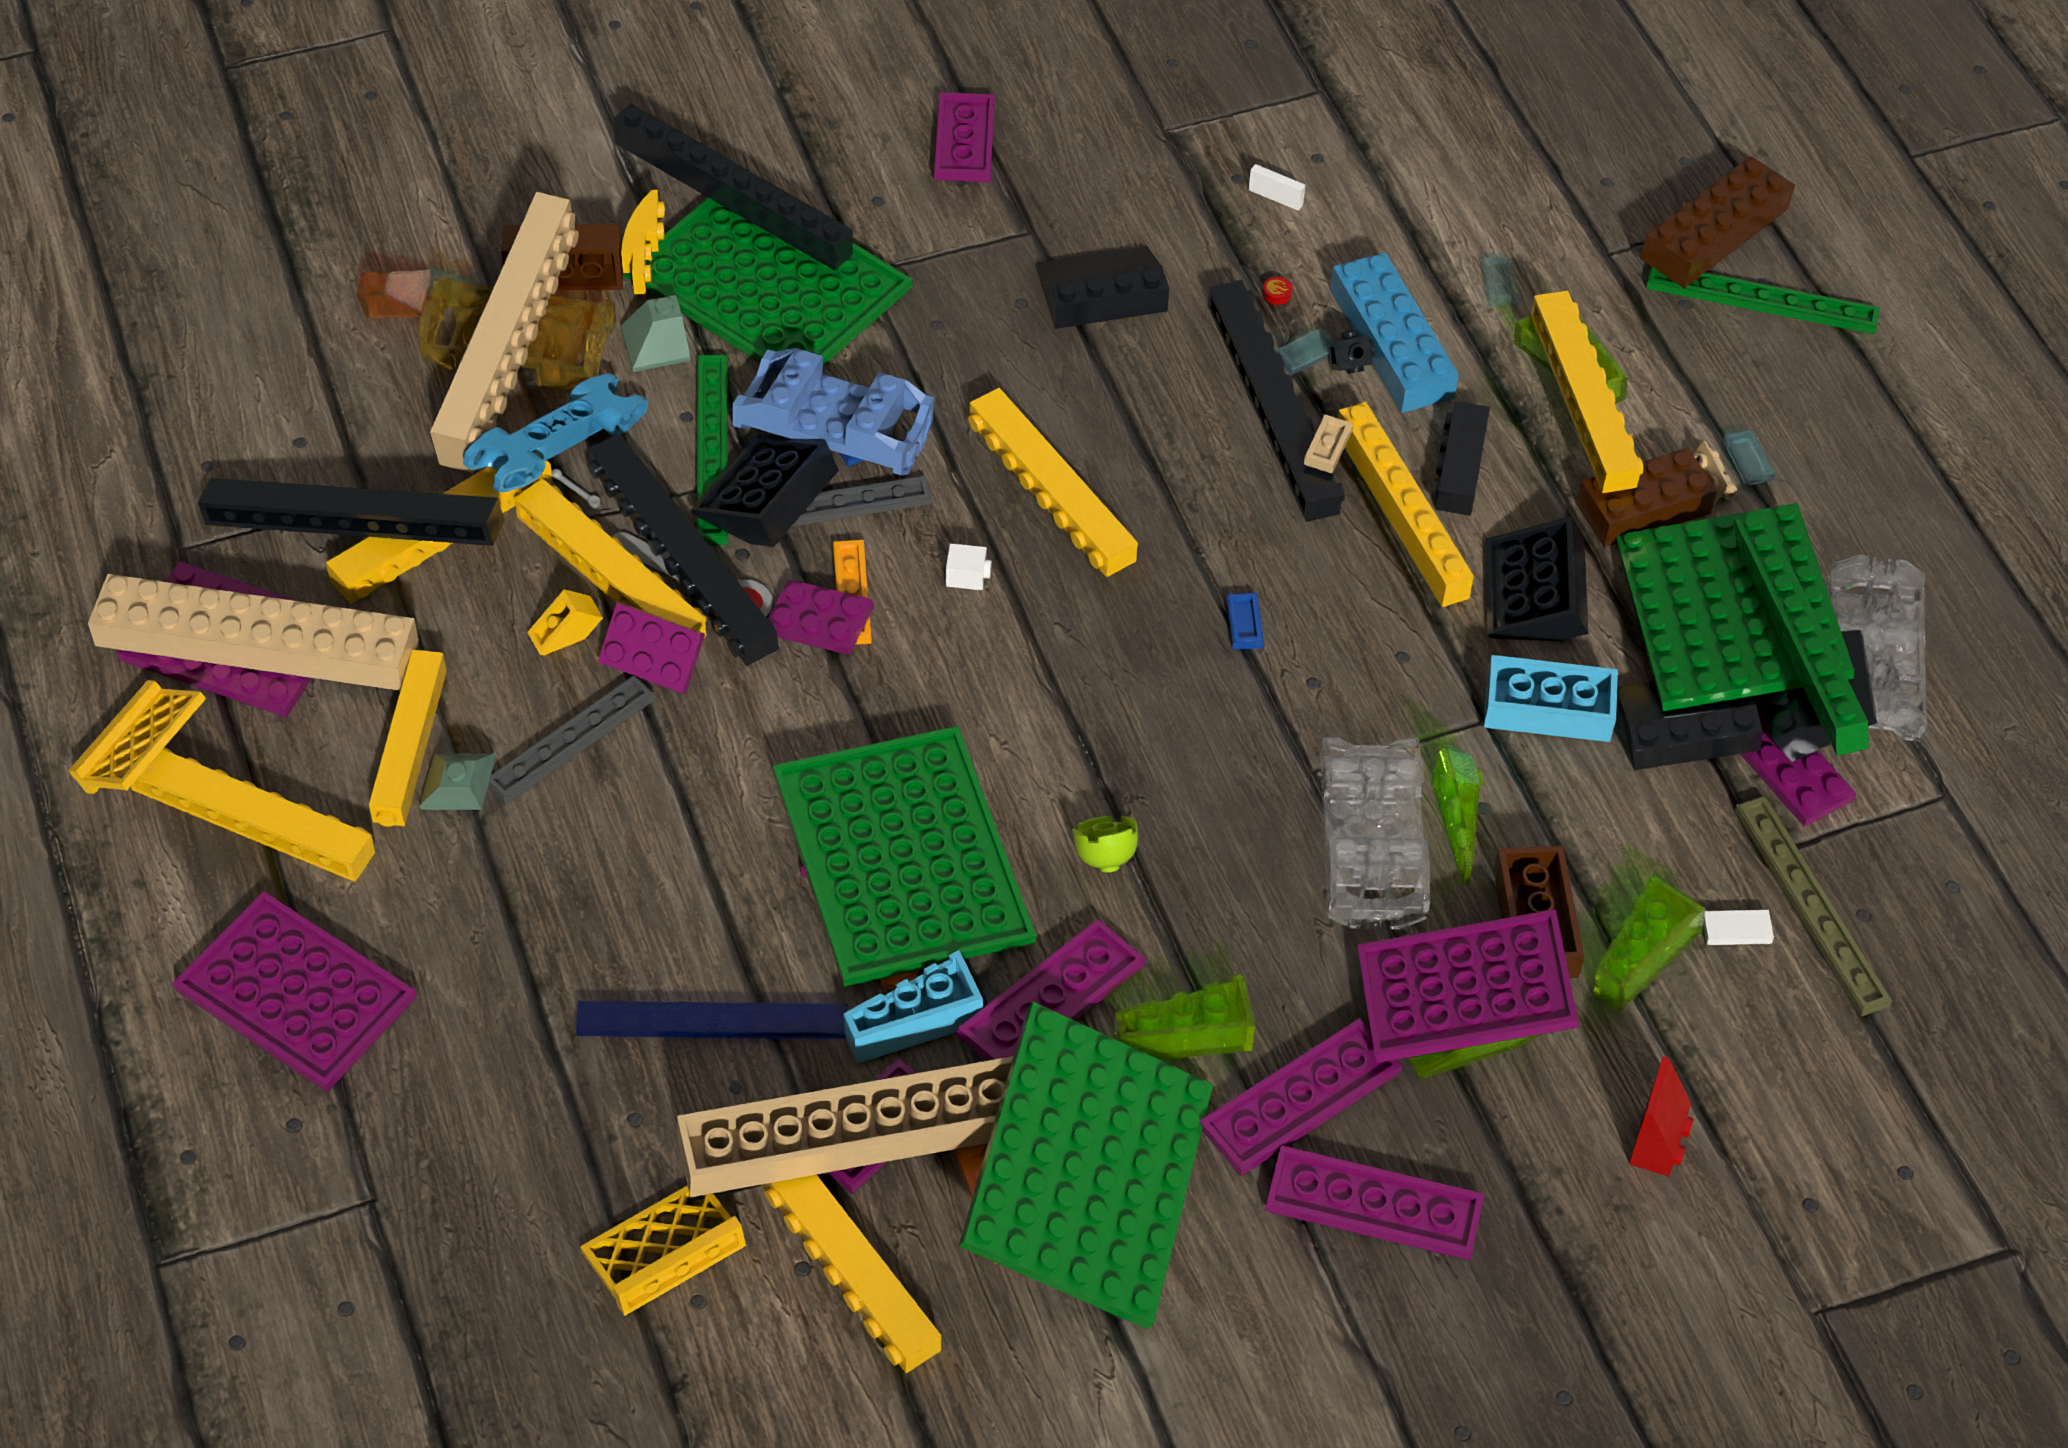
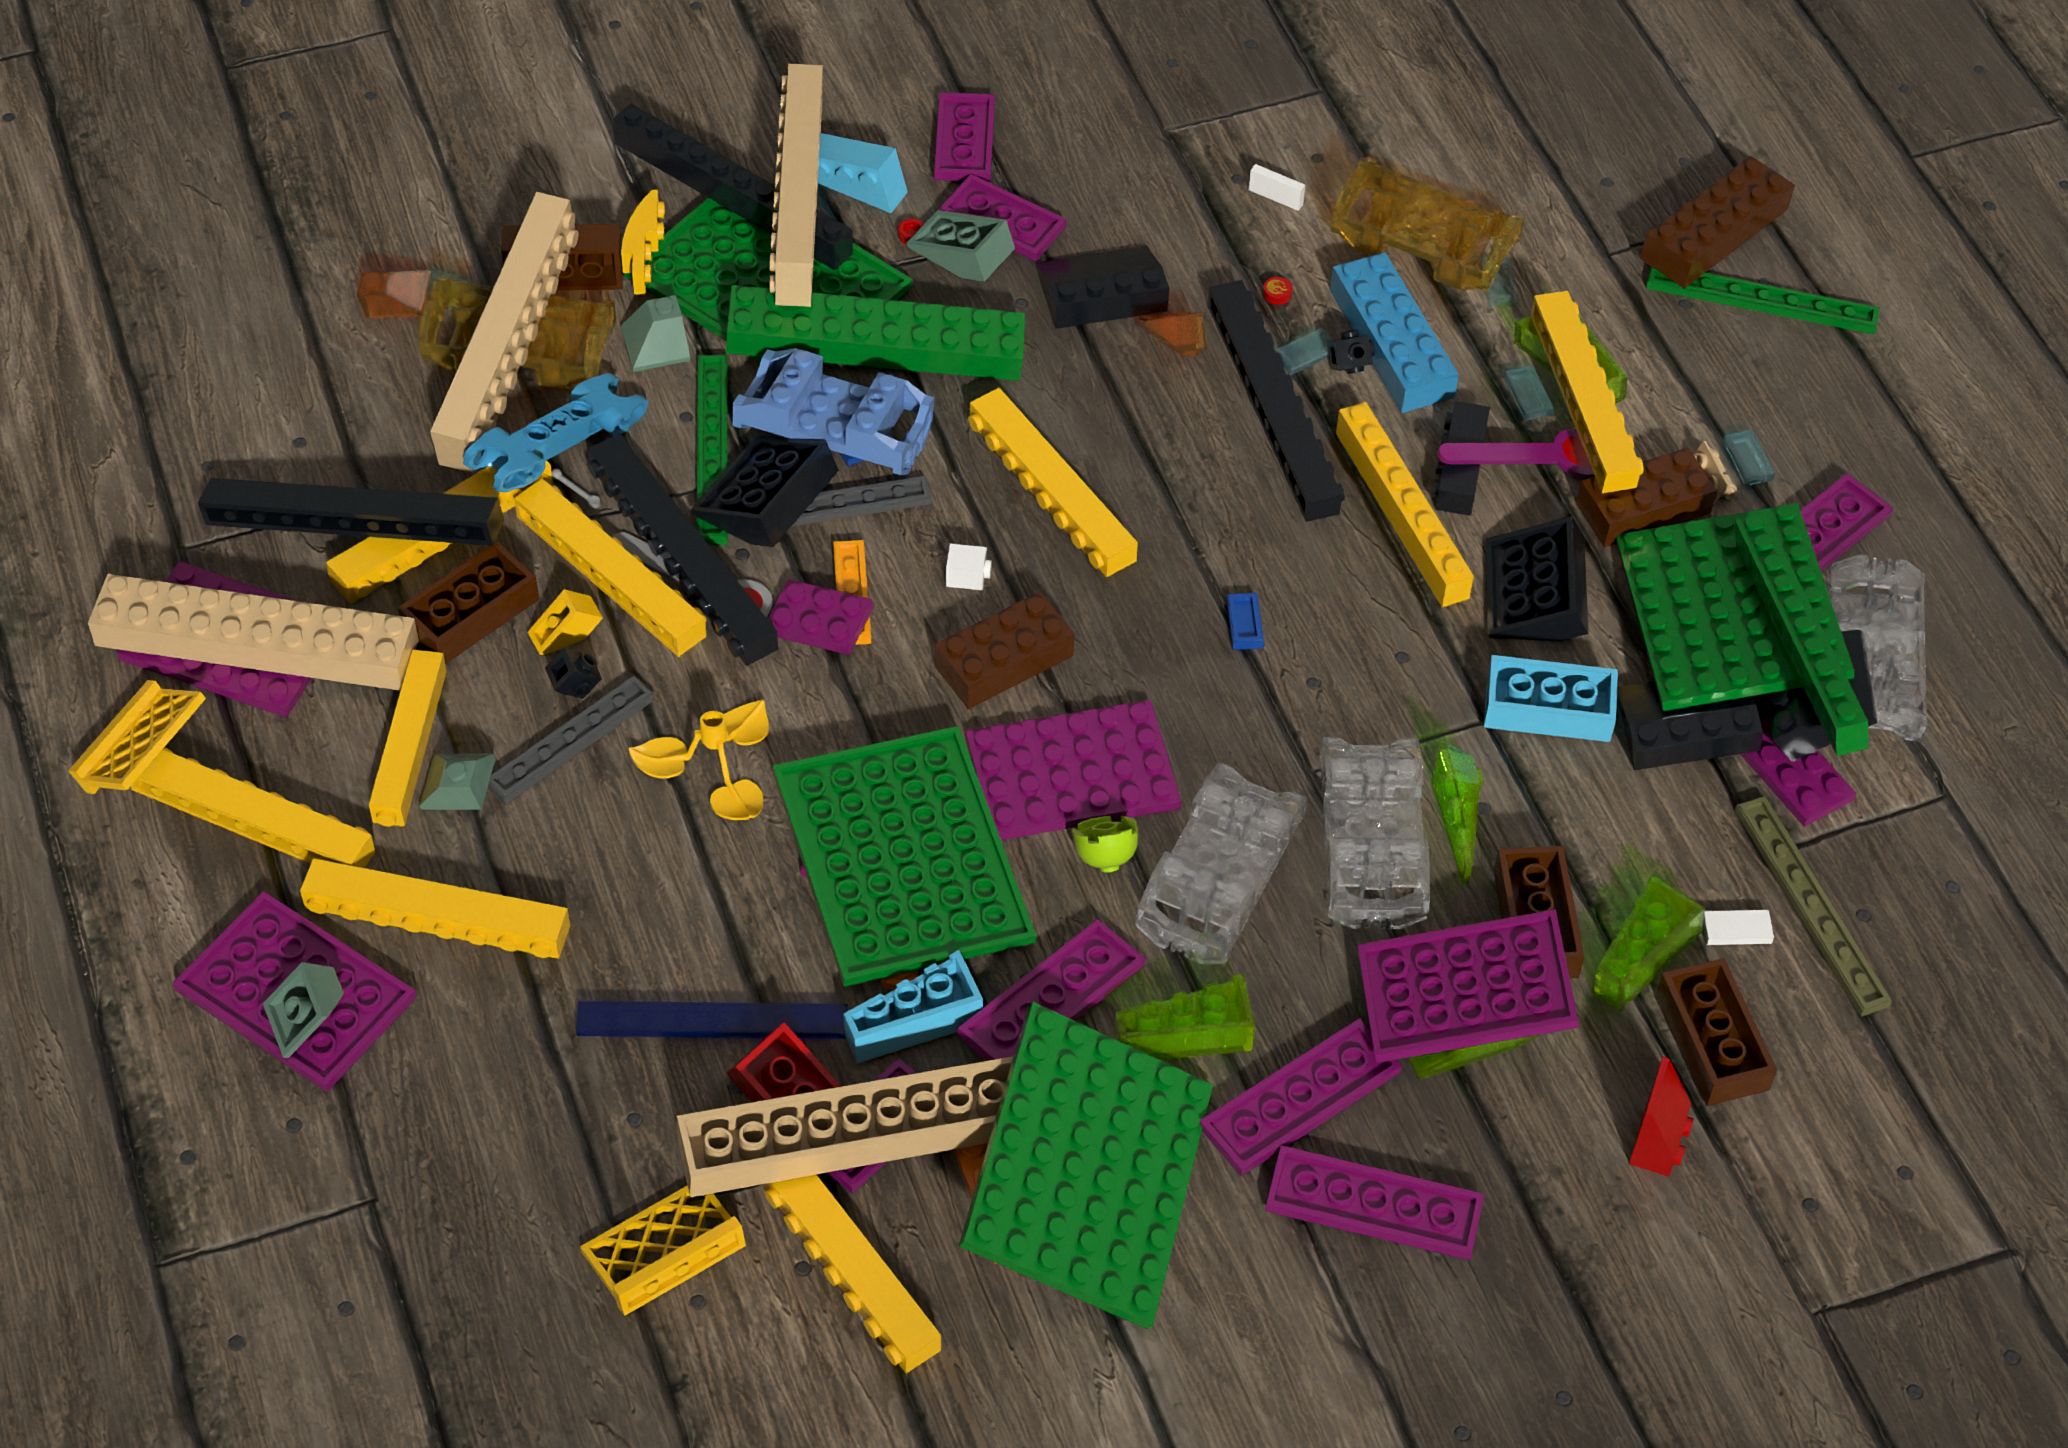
magenta plate [598,603,705,693] -> none
tan plate [1304,415,1353,473] -> none
none -> sand green slope [263,962,344,1058]
none -> yellow brick [300,858,570,959]
none -> reddish brown brick [398,541,539,664]
none -> black brick [545,648,602,699]
none -> yellow plant [629,699,769,820]
none -> green brick [726,285,1025,381]
none -> red slope [726,1022,842,1102]
none -> tan brick [770,64,823,307]
none -> medium azure wedge [818,133,908,213]
none -> red tile [898,218,924,245]
none -> sand green slope [907,210,1015,282]
none -> reddish brown brick [935,591,1075,709]
none -> magenta plate [940,174,1067,262]
none -> magenta plate [965,700,1181,840]
none -> clear orange slope [1135,311,1206,357]
none -> clear piece [1135,762,1307,965]
none -> clear yellow piece [1330,157,1525,292]
none -> magenta piece [1437,429,1595,478]
none -> clear light blue tile [1504,365,1554,421]
none -> reddish brown brick [1656,958,1777,1106]
none -> magenta plate [1800,473,1893,572]

